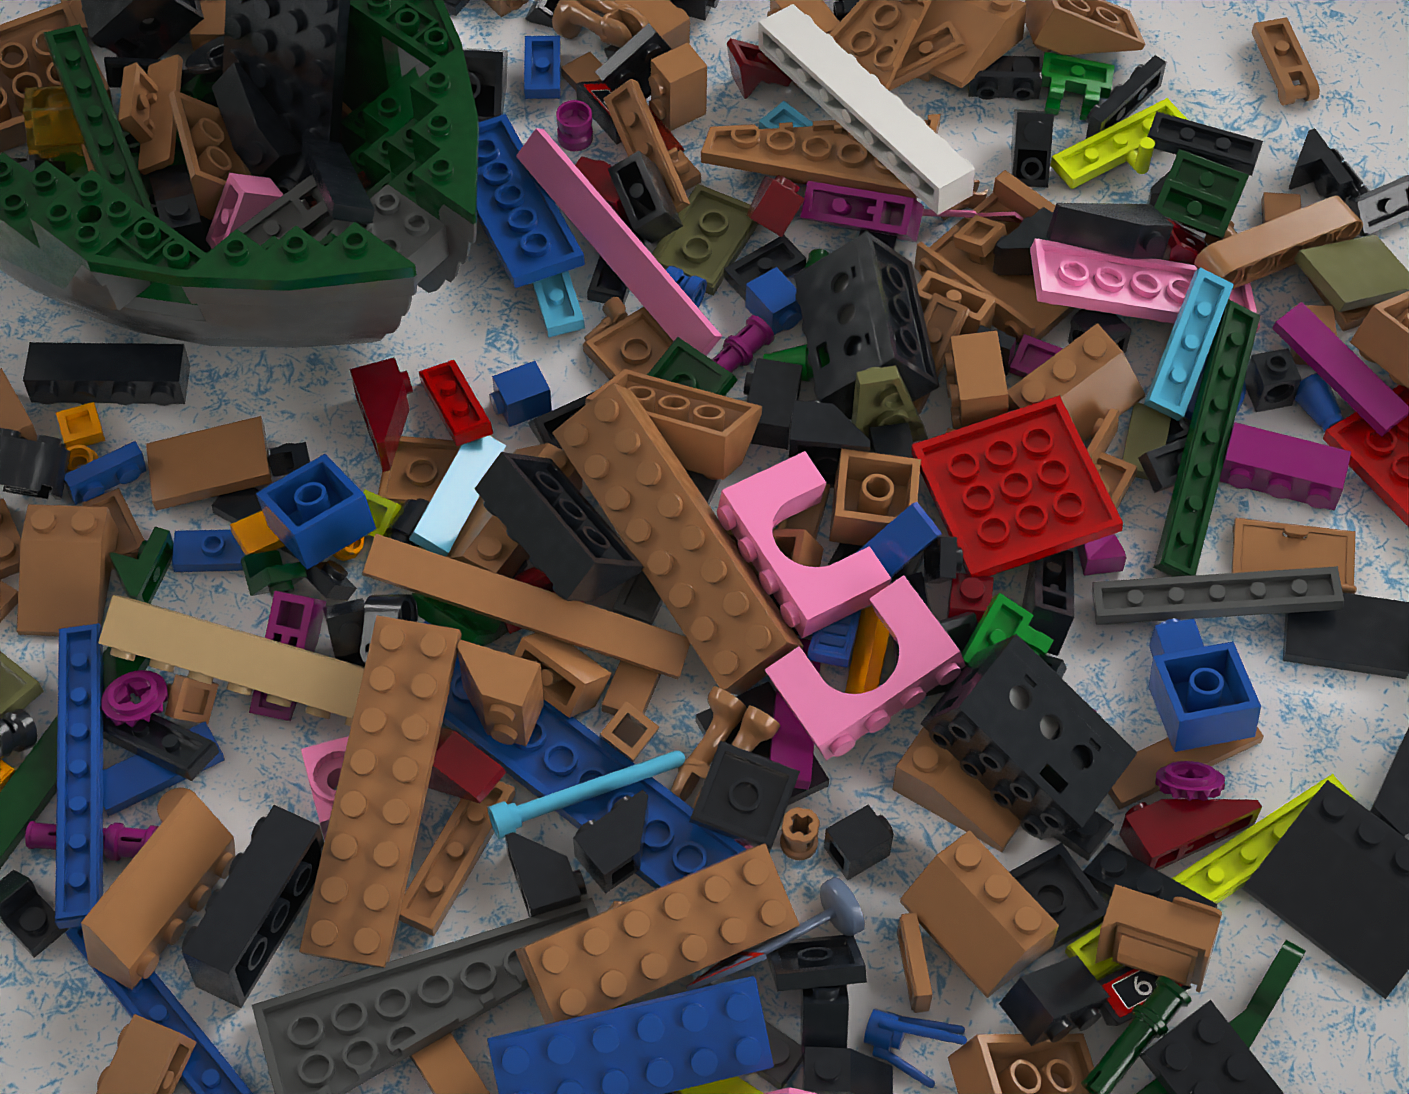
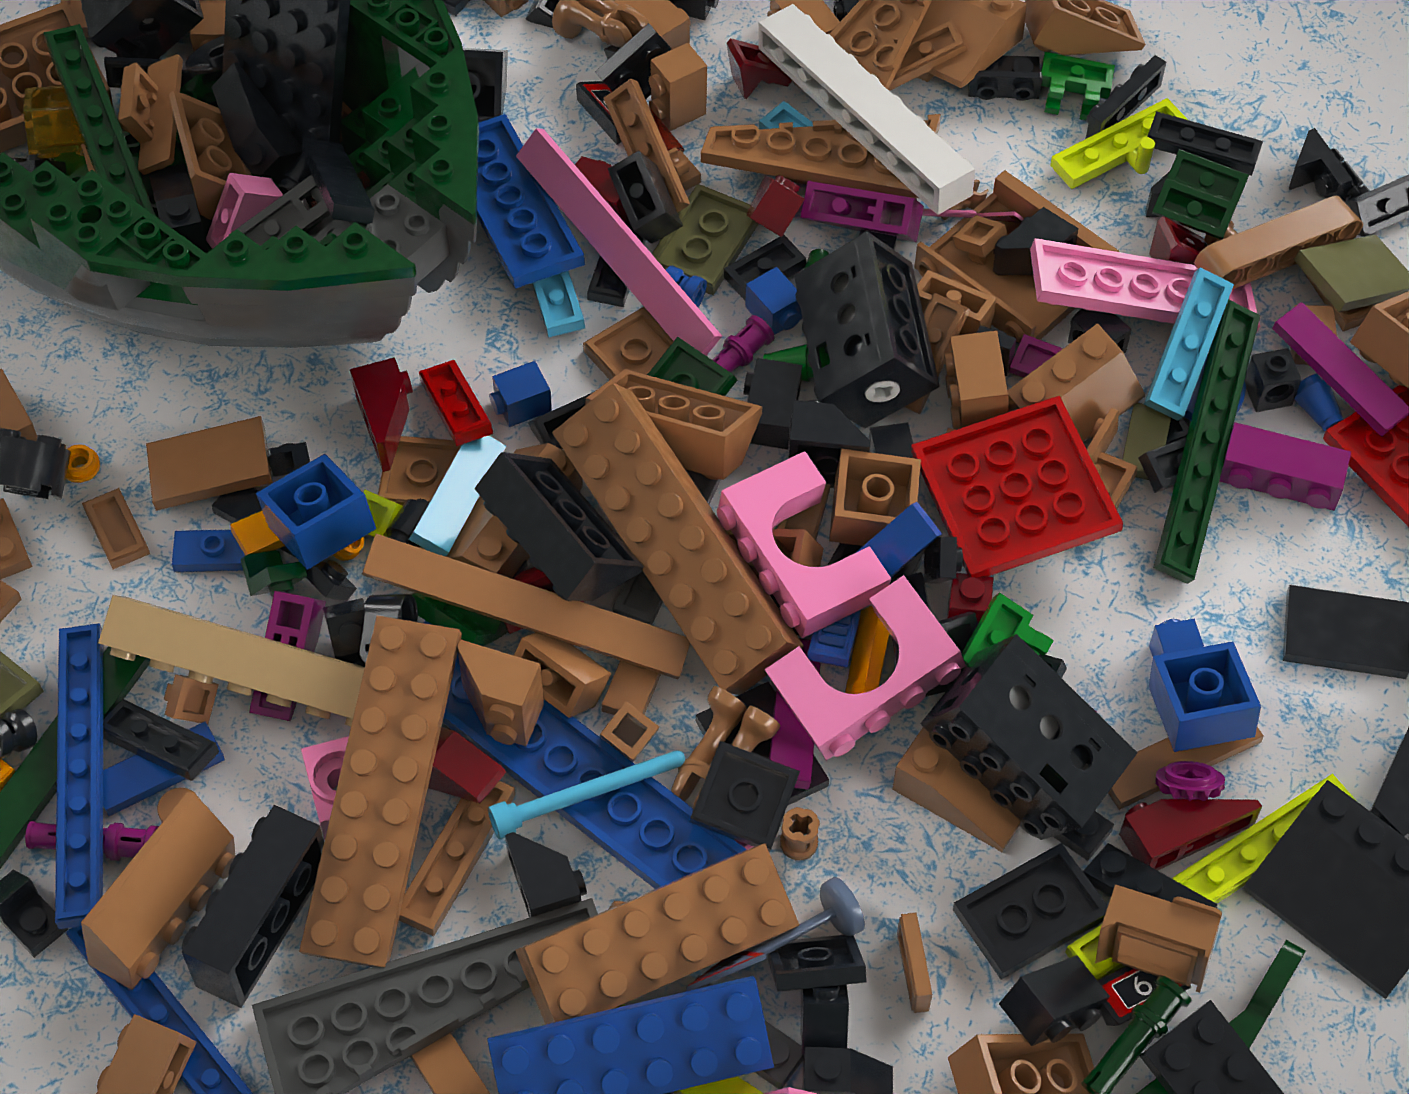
medium nougat slope [17,504,119,636] -> none
black brick [23,342,190,406] -> none
light orange plate [56,402,105,449] -> none
blue plate [64,441,147,505] -> none
magenta gear [101,670,169,728] -> none
dark green slope [109,527,174,604] -> none
blue plate [524,35,561,99] -> none
magenta wheel [556,100,593,152] -> none
medium nougat tile [561,52,603,90] -> none
black slope [573,790,649,894] -> none
medium nougat hand [584,297,628,341] -> none
black brick [824,804,894,881] -> none
olive wing [851,365,928,442] -> none
blue plant [864,1009,967,1088] -> none
medium nougat slope [900,830,1059,998] -> none
black slope [1011,109,1054,188] -> none
black slope [1022,550,1074,656] -> none
black slope [1046,203,1174,259] -> none
magenta slope [1077,534,1127,576] -> none
dark grey plate [1092,566,1344,625] -> none
medium nougat door [1232,518,1357,594] -> none
medium nougat plate [1251,17,1320,105] -> none
medium nougat tile [1261,192,1301,224] -> none

